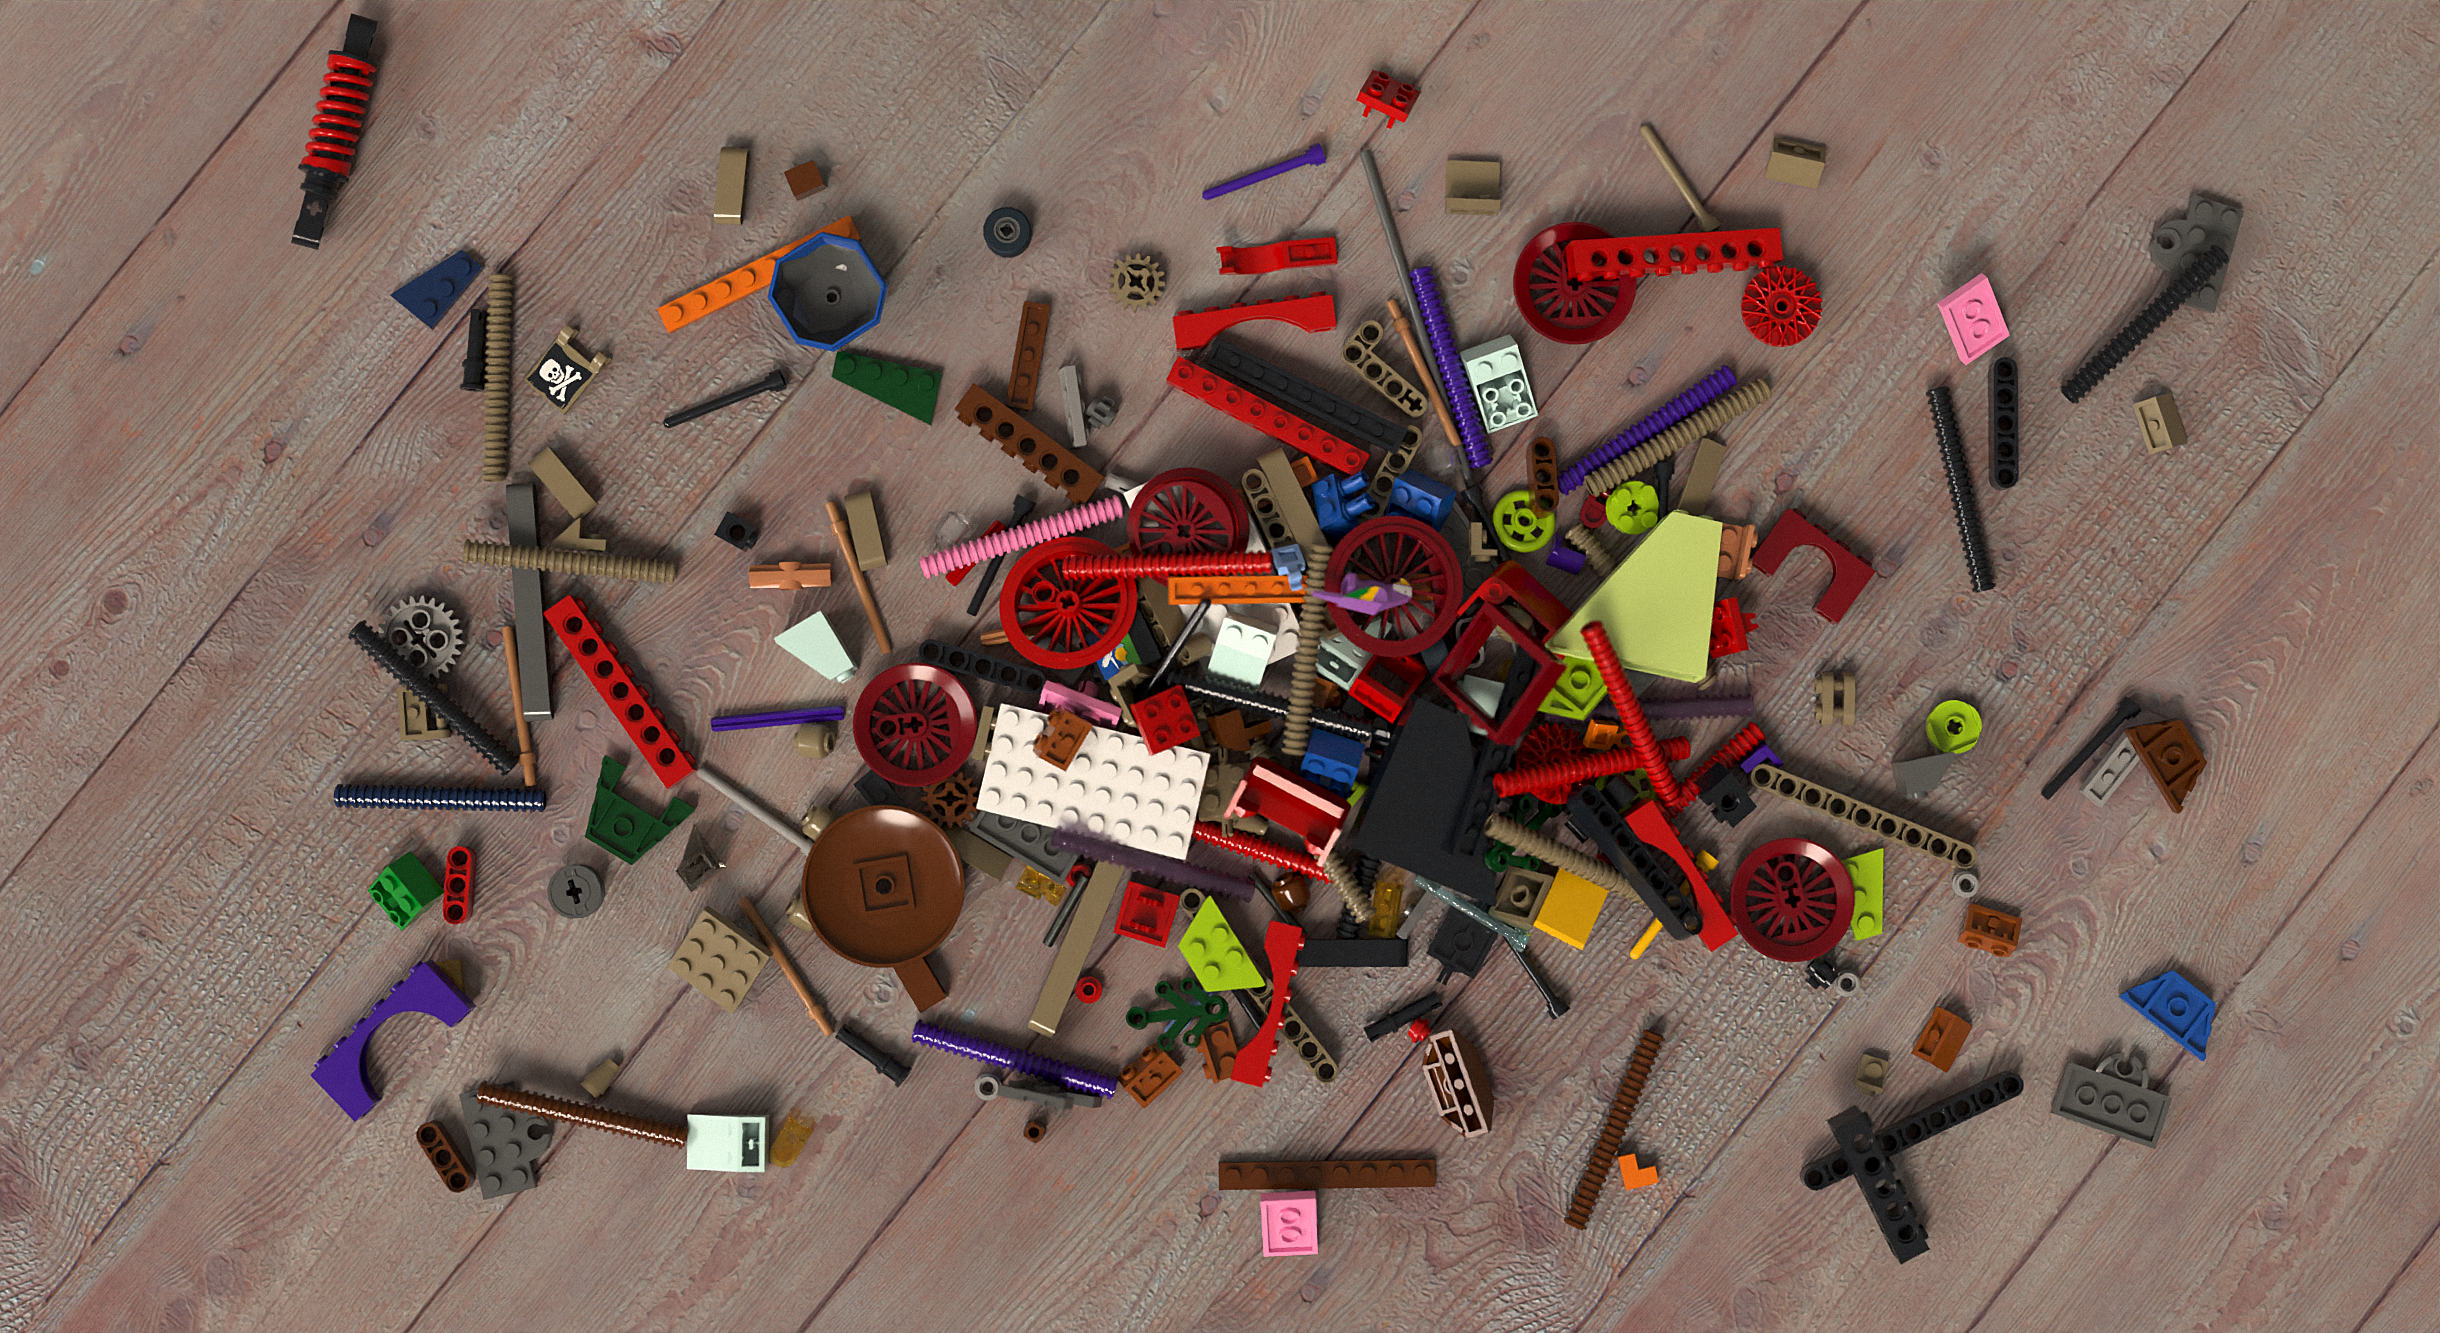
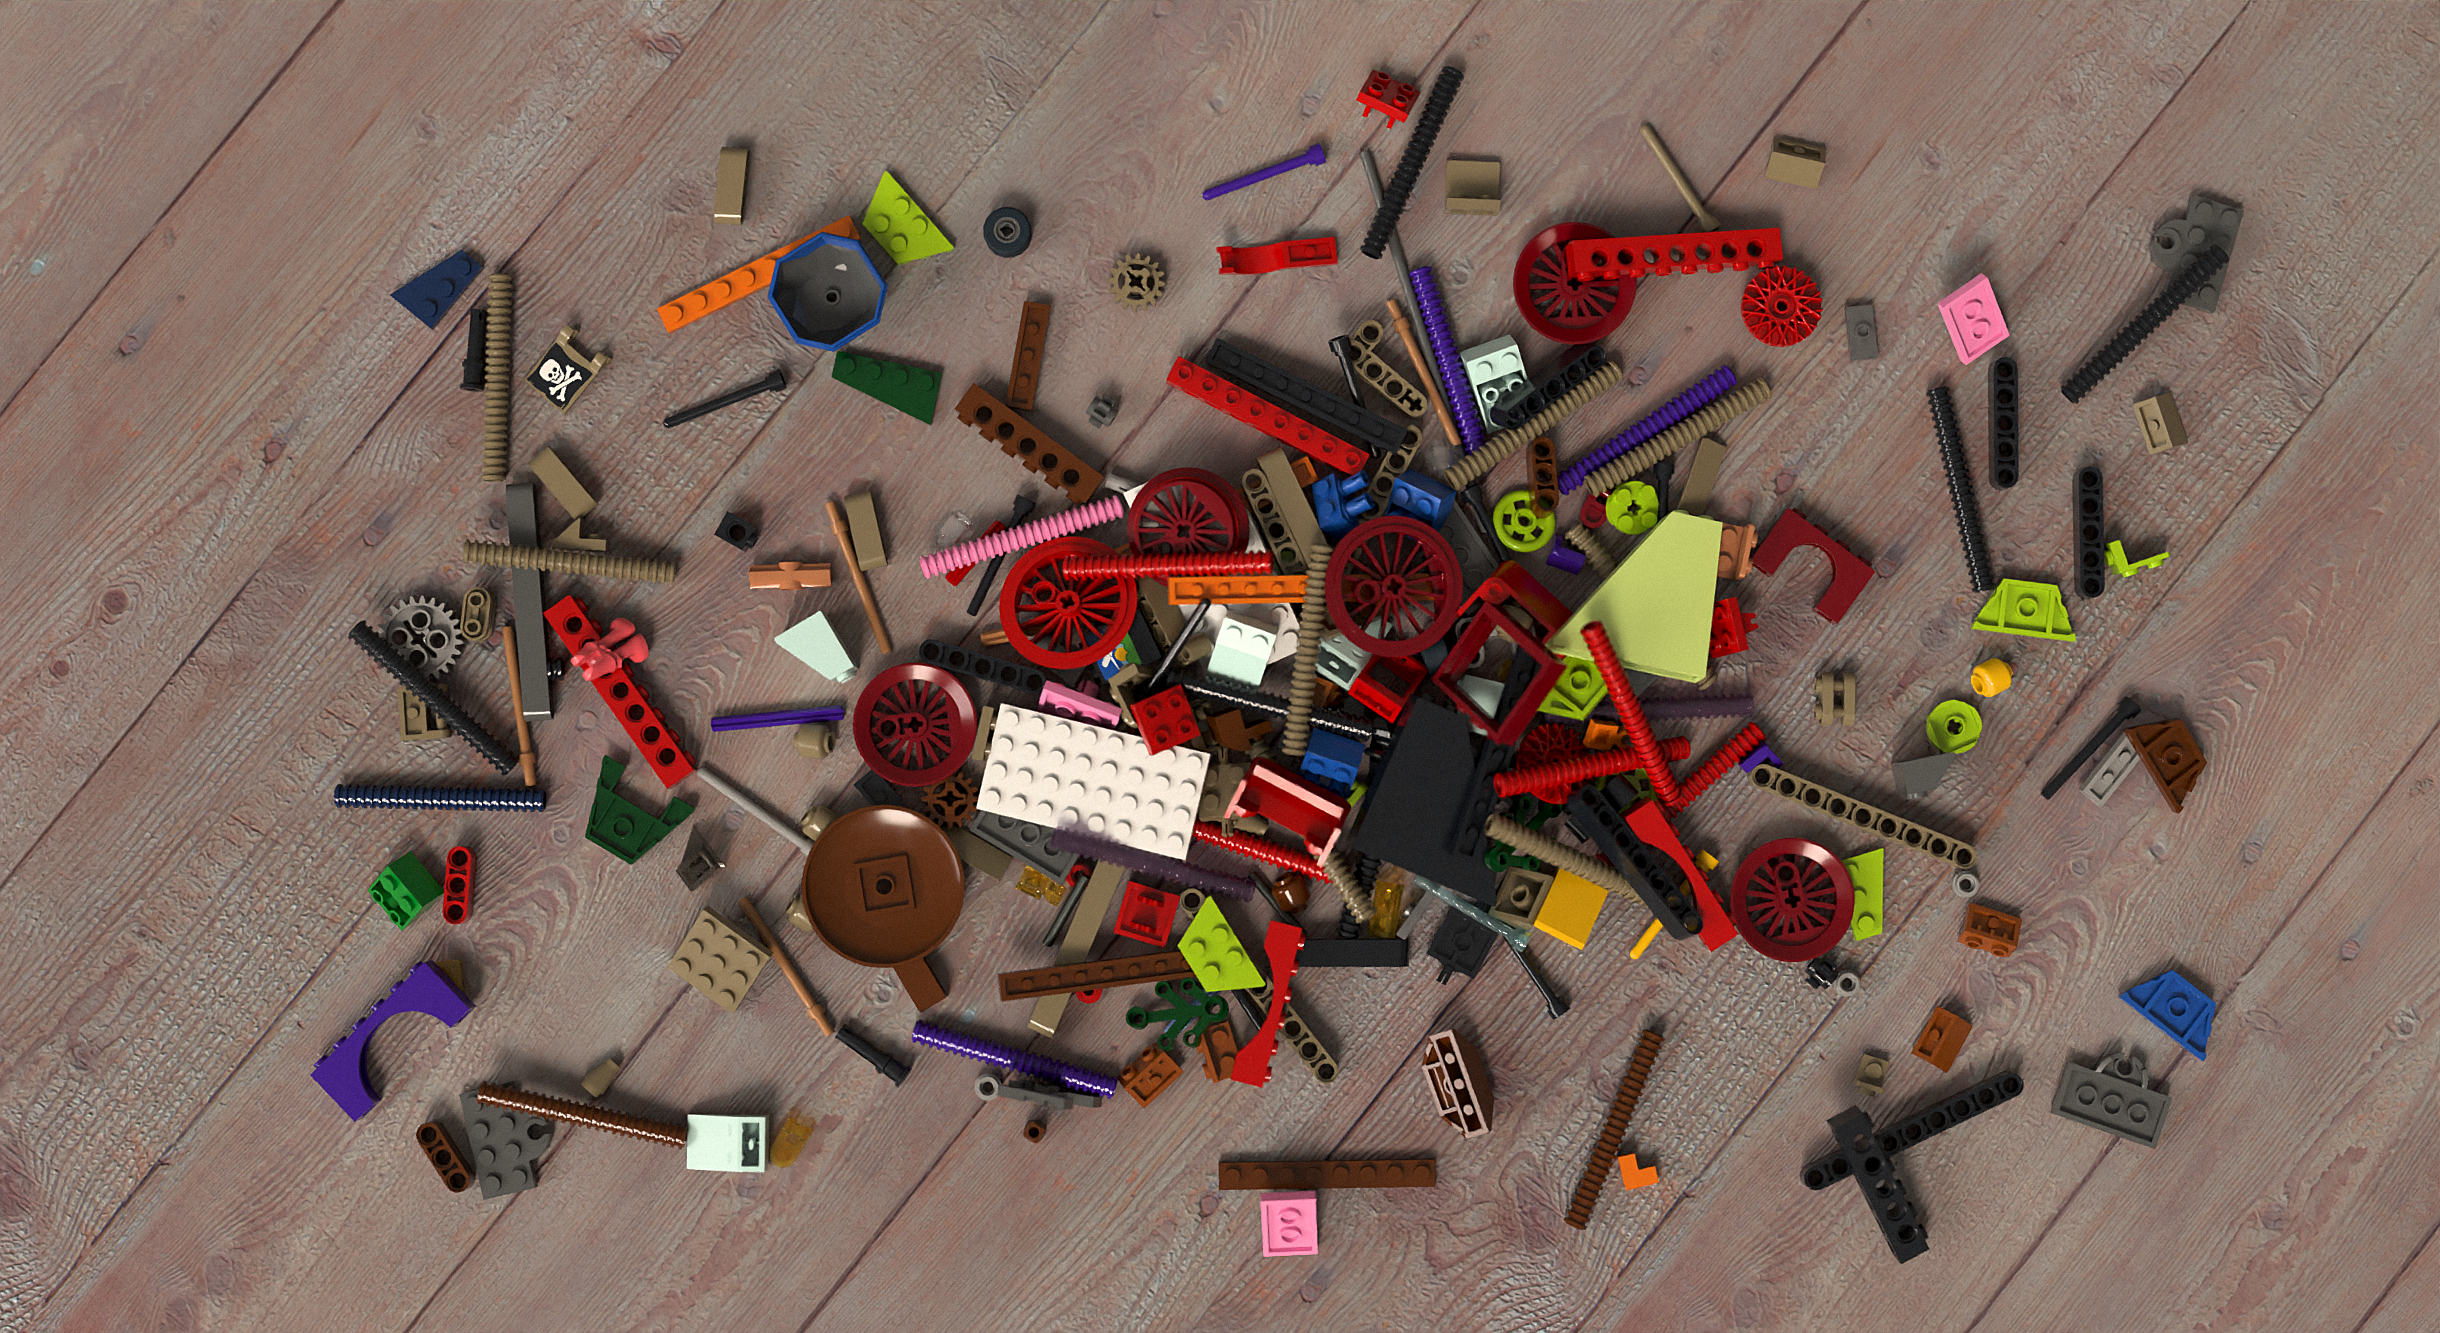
piece [291,13,379,250] -> none
dark grey piece [547,865,605,919] -> none
reddish brown panel [784,160,826,201] -> none
dark orange bracket [1033,705,1093,772] -> none
light grey plate [1058,365,1089,450] -> none
red arch [1172,291,1336,352] -> none
light blue plate [1272,544,1305,591] -> none
medium lavender animal [1312,573,1412,615] -> none
black pin [1363,990,1443,1043] -> none
red plate [1407,1017,1431,1044] -> none
dark tan bracket [1468,522,1498,562] -> none
black brick [1694,762,1757,828] -> none
none -> dark tan brick [460,587,497,642]
none -> black bush [547,657,565,682]
none -> coral piece [571,617,649,681]
none -> lime wing [863,171,955,265]
none -> reddish brown plate [997,950,1196,1002]
none -> black piece [1328,335,1381,459]
none -> black piece [1360,66,1464,259]
none -> dark tan piece [1444,360,1623,490]
none -> black beam [1490,343,1606,430]
none -> flat silver plate [1844,304,1878,361]
none -> lime wing [1971,578,2076,642]
none -> yellow head [1971,658,2013,697]
none -> black beam [2072,466,2105,600]
none -> lime bracket [2104,540,2170,578]

